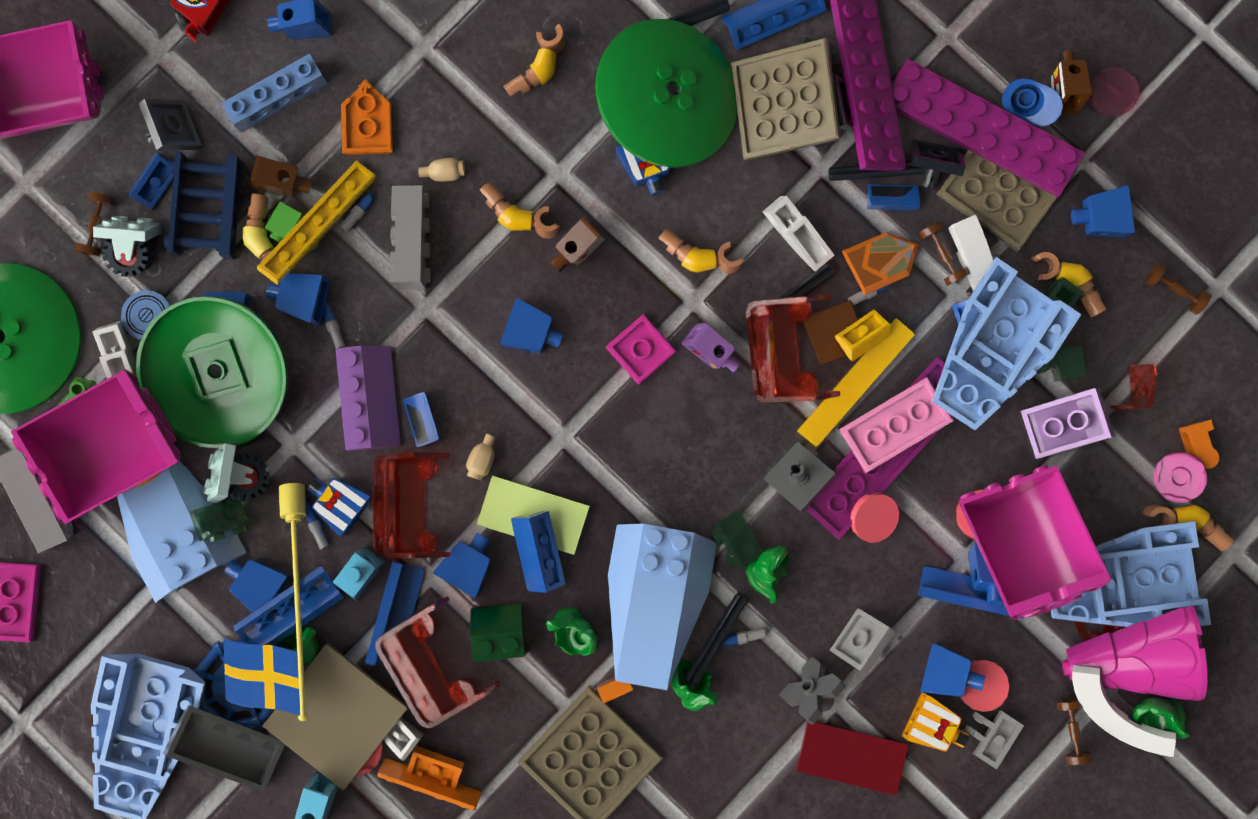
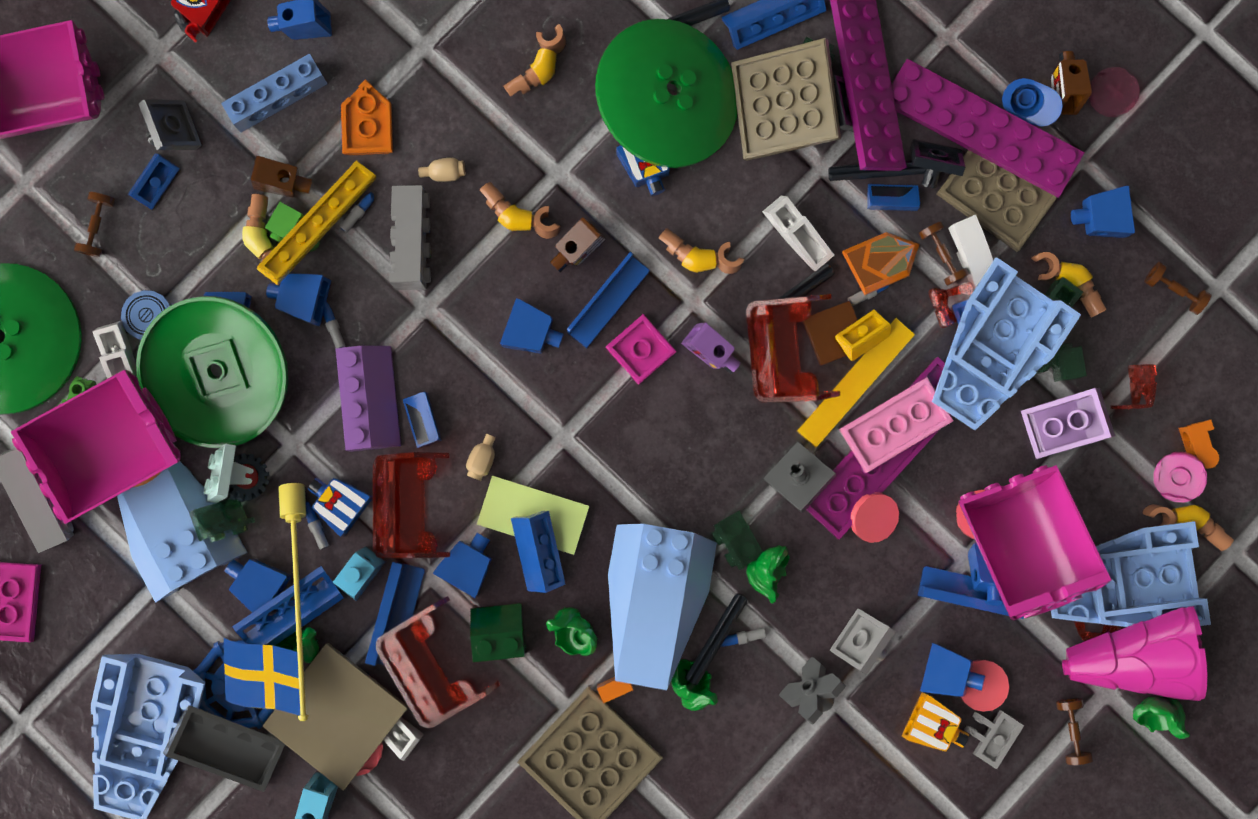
plate [93,216,162,277] -> none
dark blue fence [164,151,243,260] -> none
orange bracket [377,746,482,811] -> none
dark red tile [796,721,908,796] -> none
white tile [1072,665,1176,757] -> none
none -> blue panel [567,251,650,349]
none -> clear red piece [928,282,974,328]

